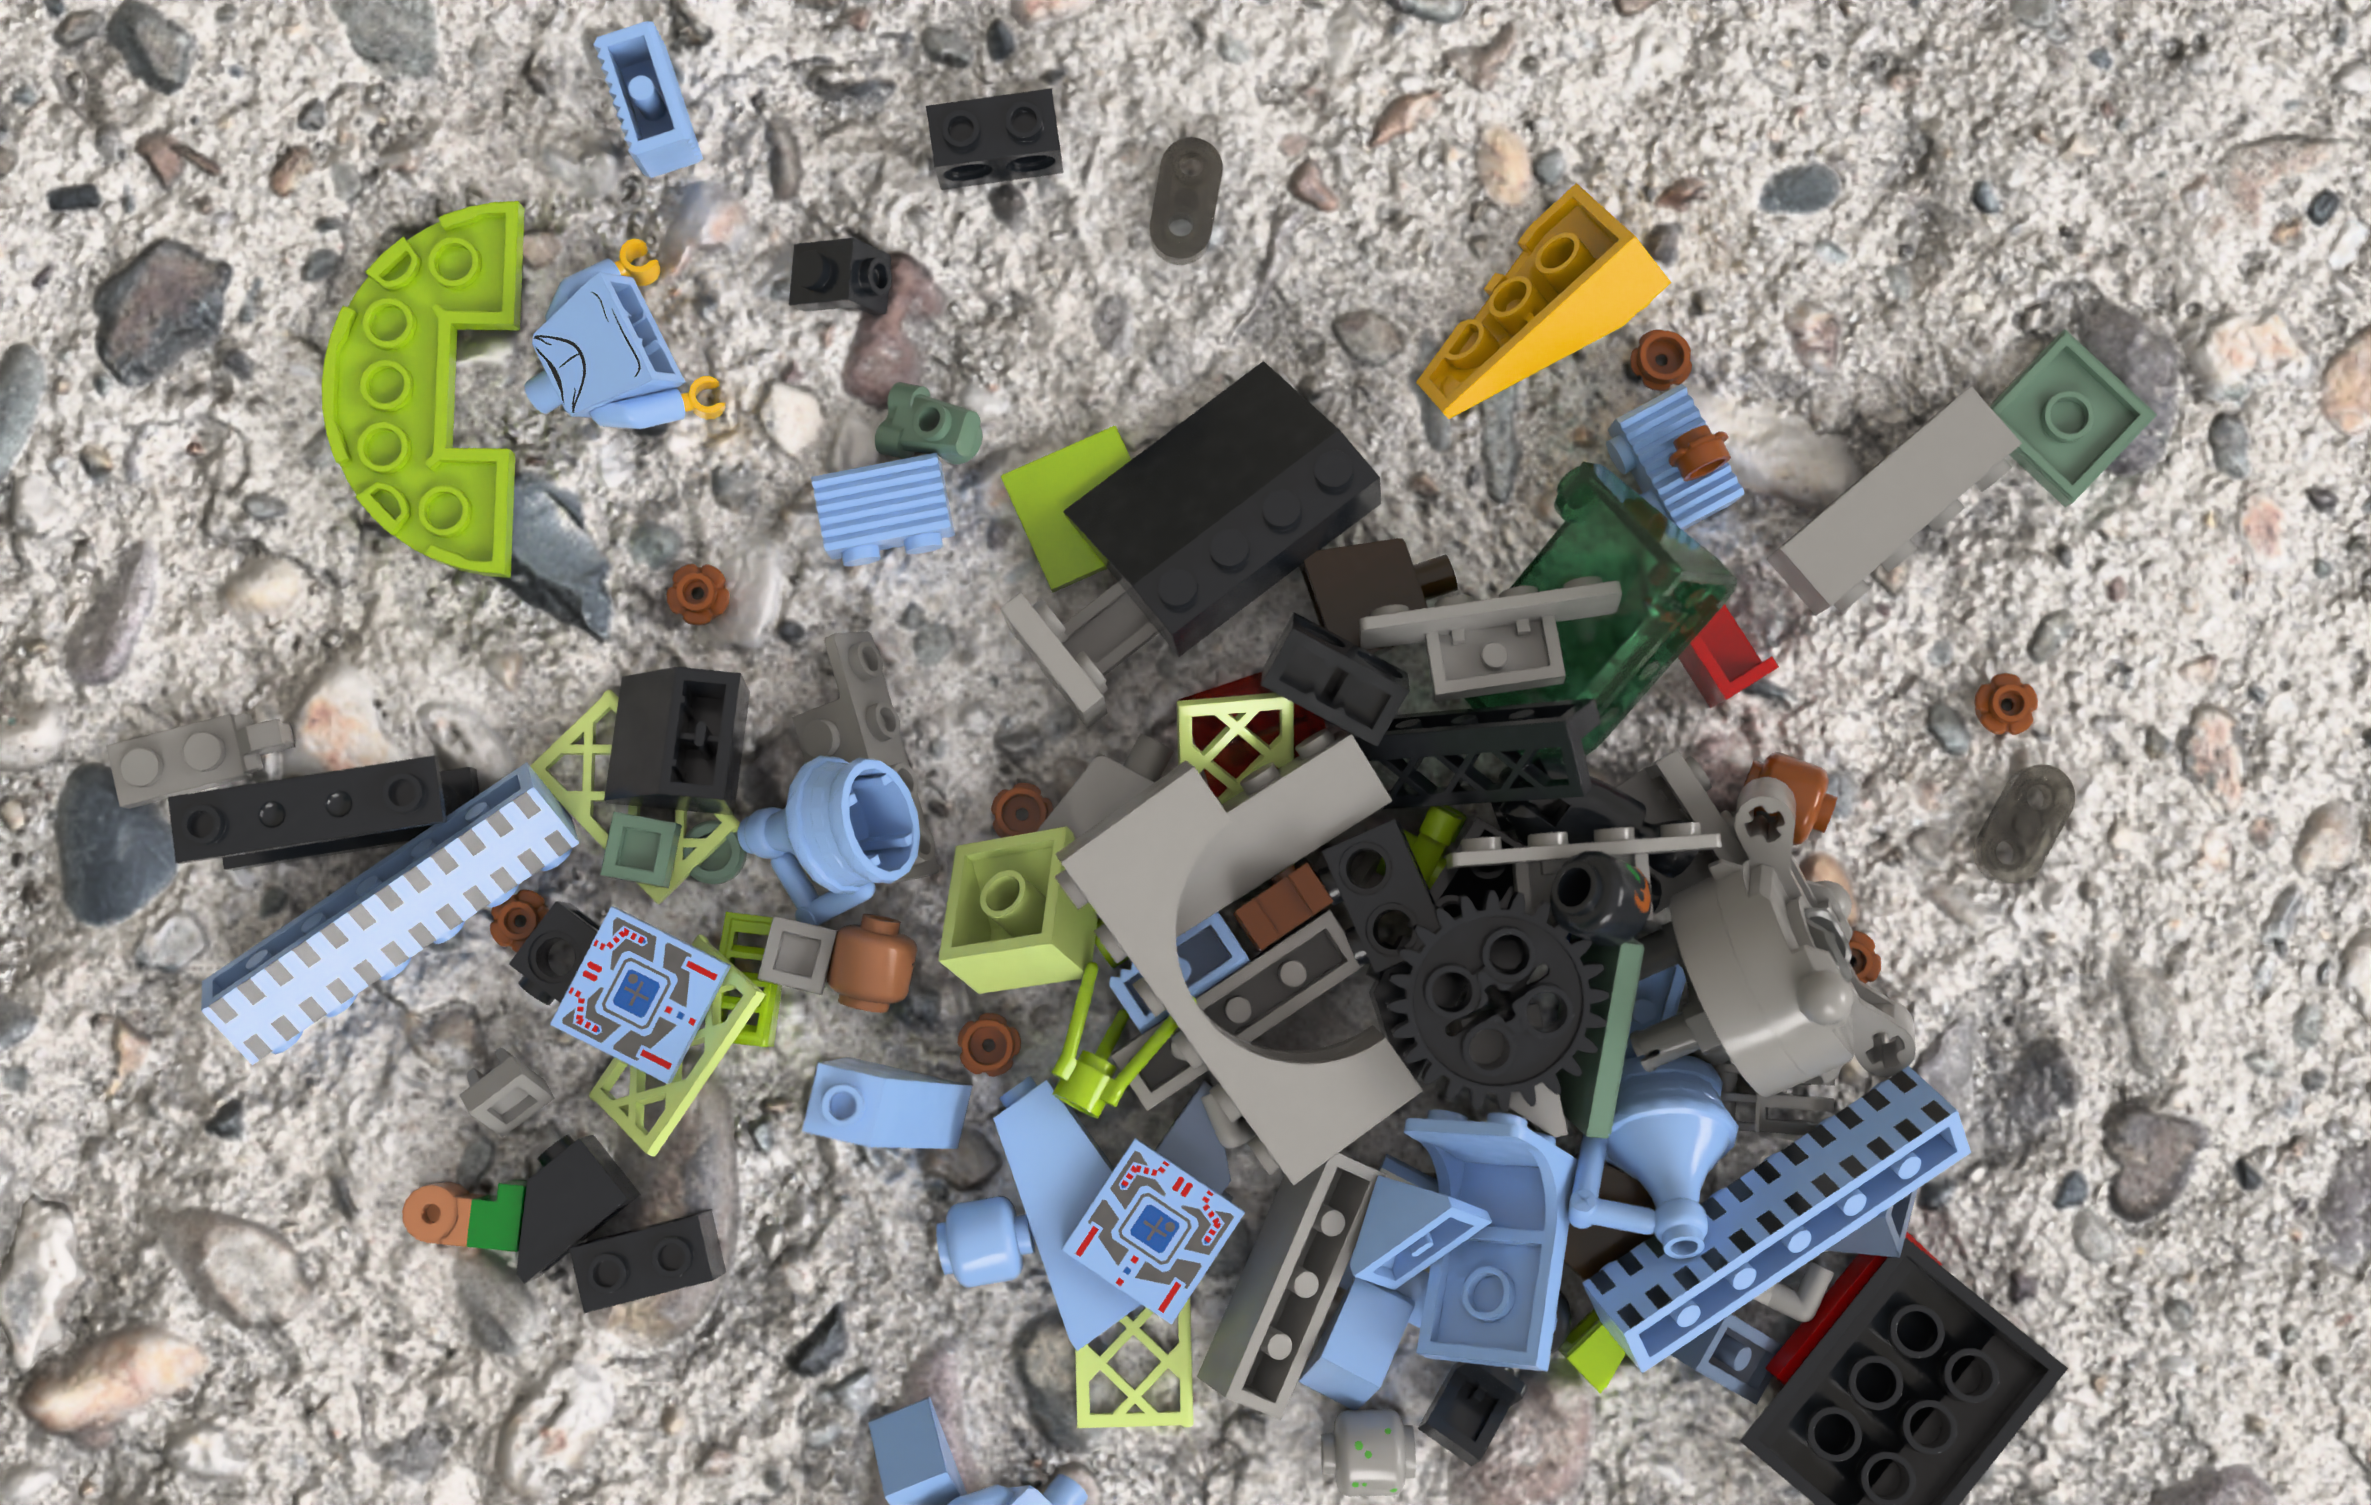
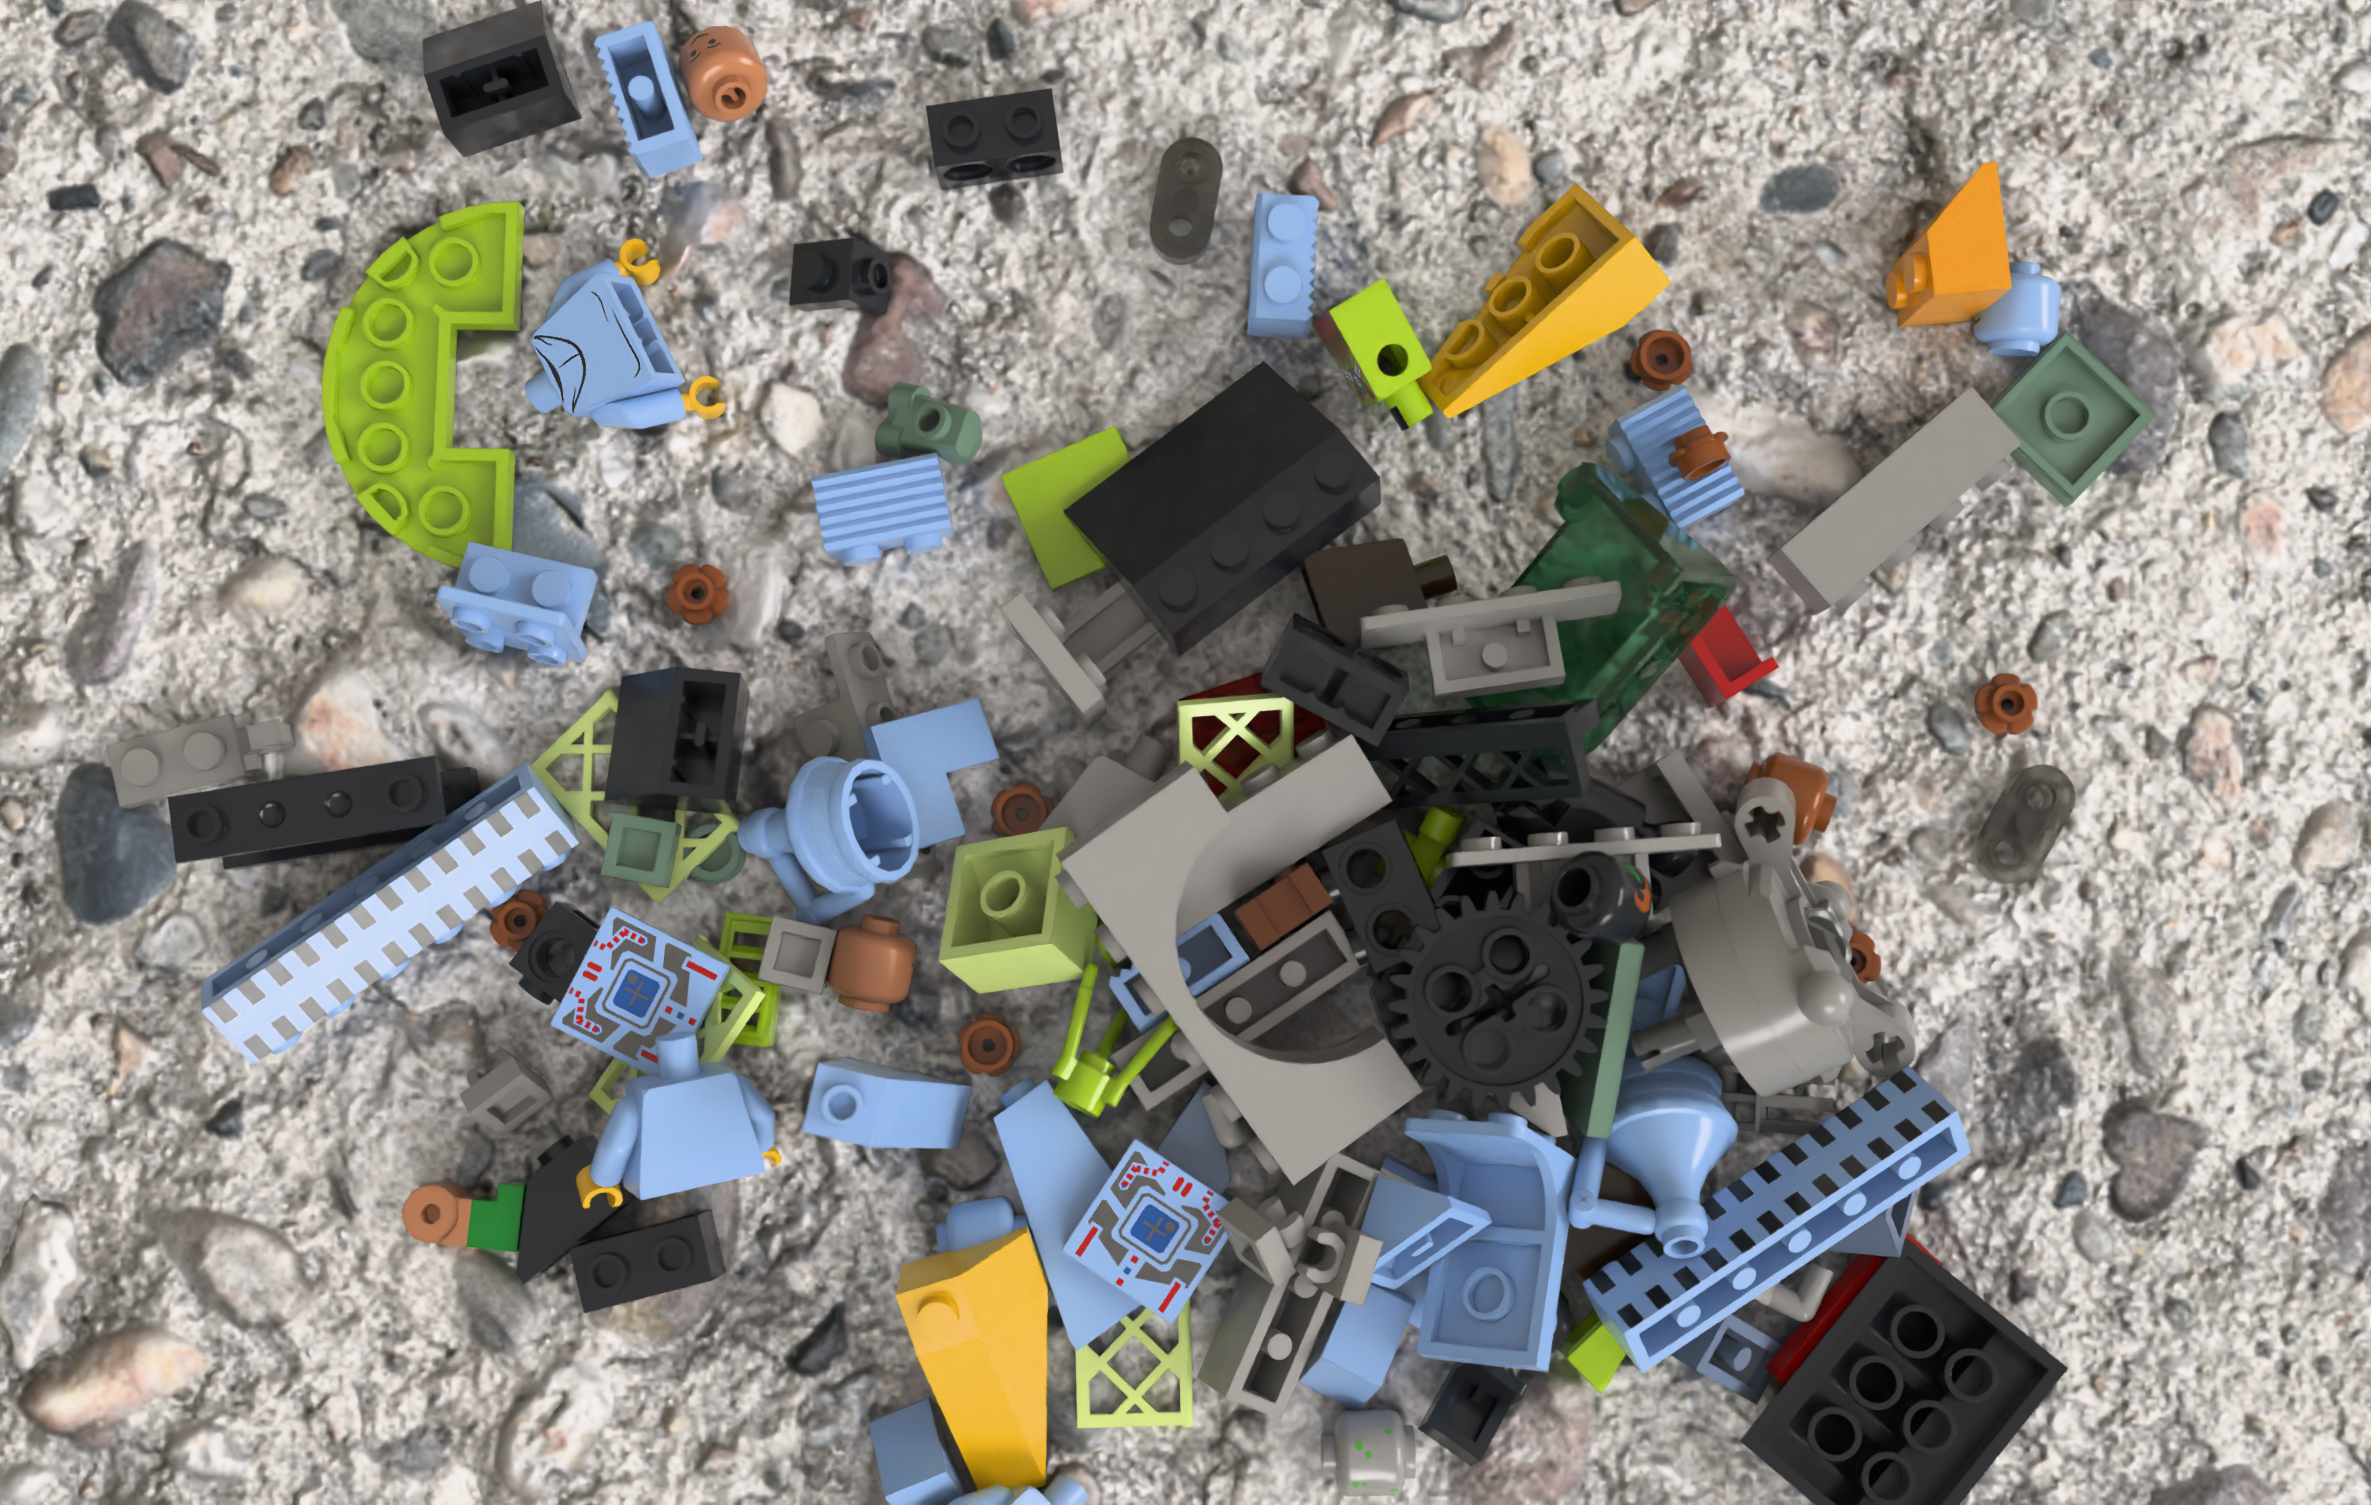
none -> black slope [423,0,582,158]
none -> light blue bracket [435,542,598,667]
none -> light blue torso [576,1032,782,1209]
none -> nougat head [679,26,768,122]
none -> light blue tile [861,698,999,850]
none -> yellow wedge [895,1227,1048,1490]
none -> light grey tile [1217,1196,1307,1288]
none -> light blue brick [1247,193,1319,339]
none -> light grey tile [1296,1221,1384,1306]
none -> lime torso [1311,278,1434,431]
none -> light orange slope [1886,162,2012,328]
none -> light blue head [1973,262,2061,357]

